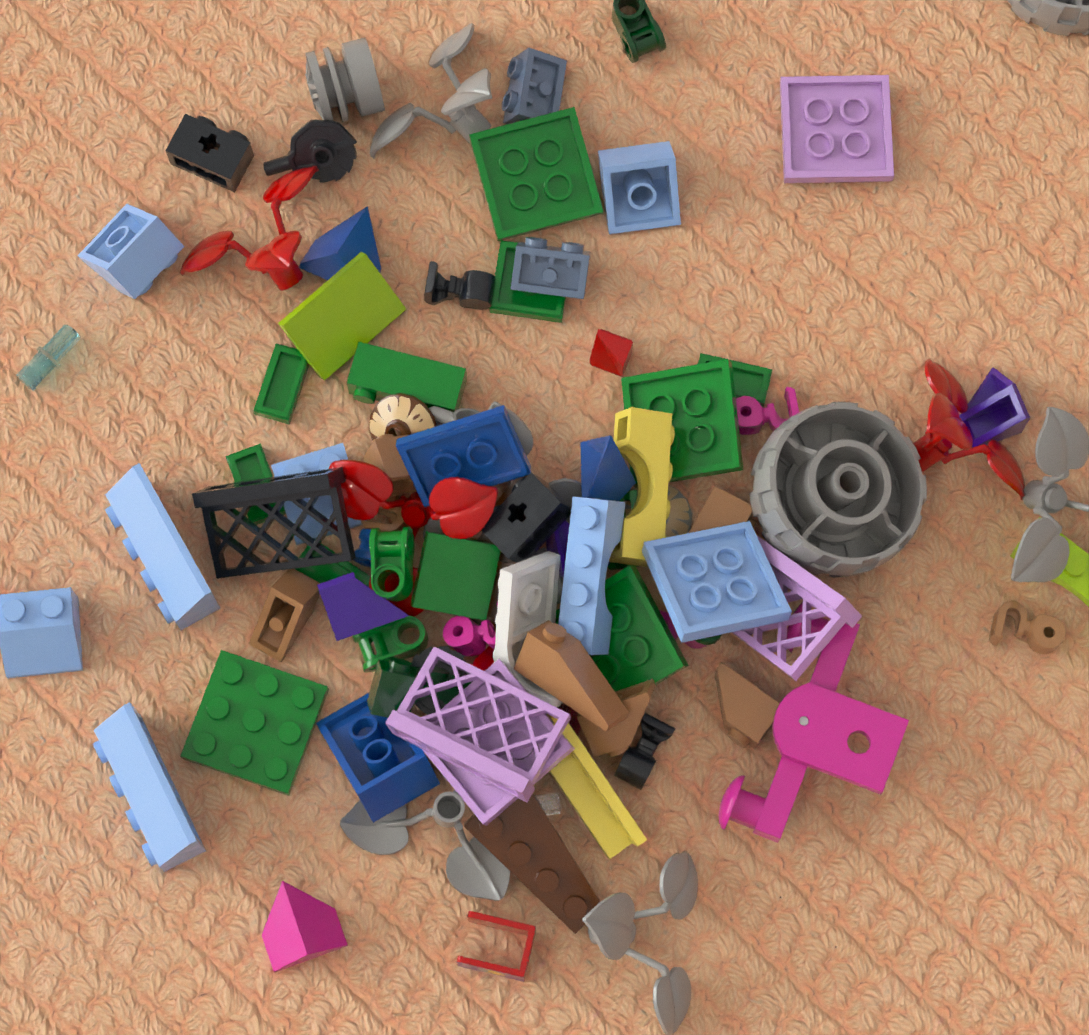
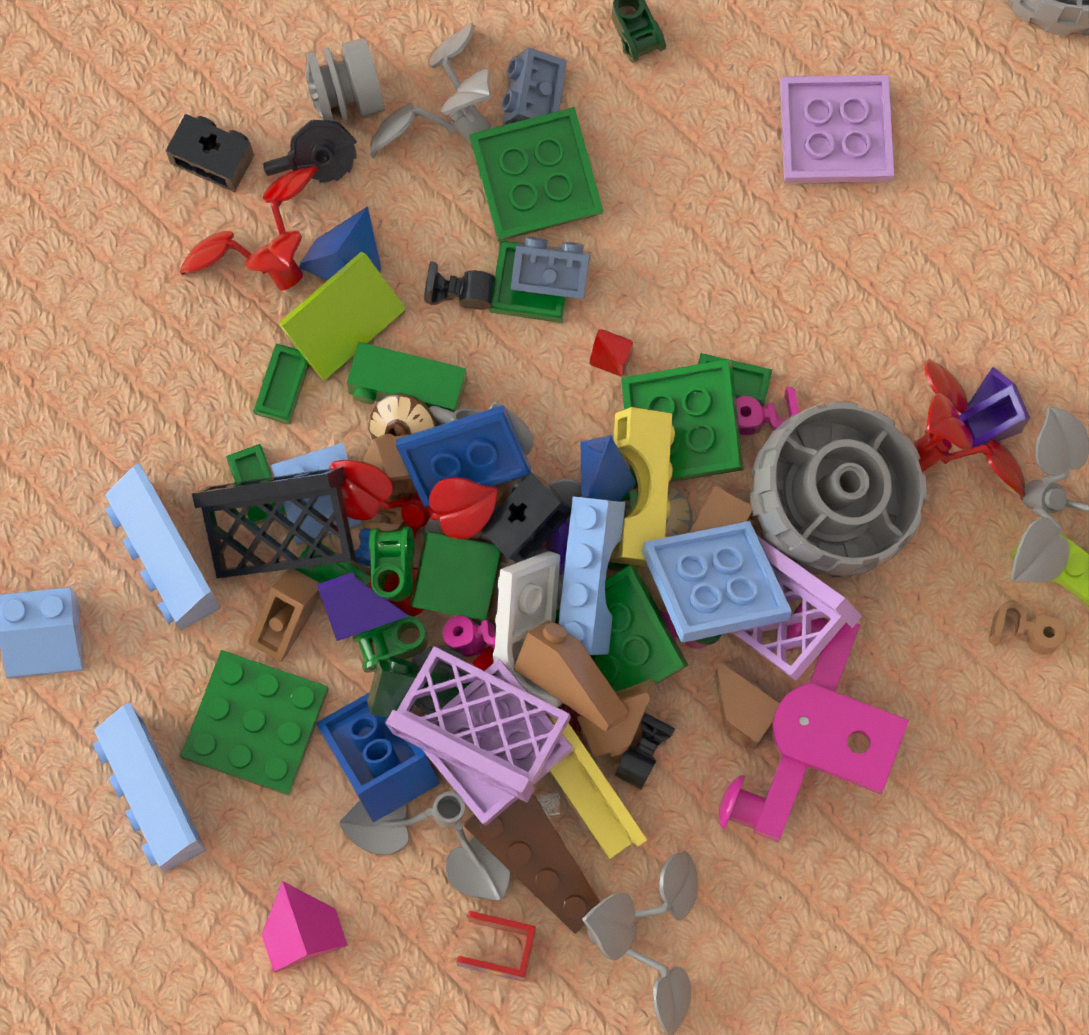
clear light blue axle [16,325,80,391] -> none
light blue slope [78,204,185,299] -> none
light blue slope [598,141,681,234] -> none

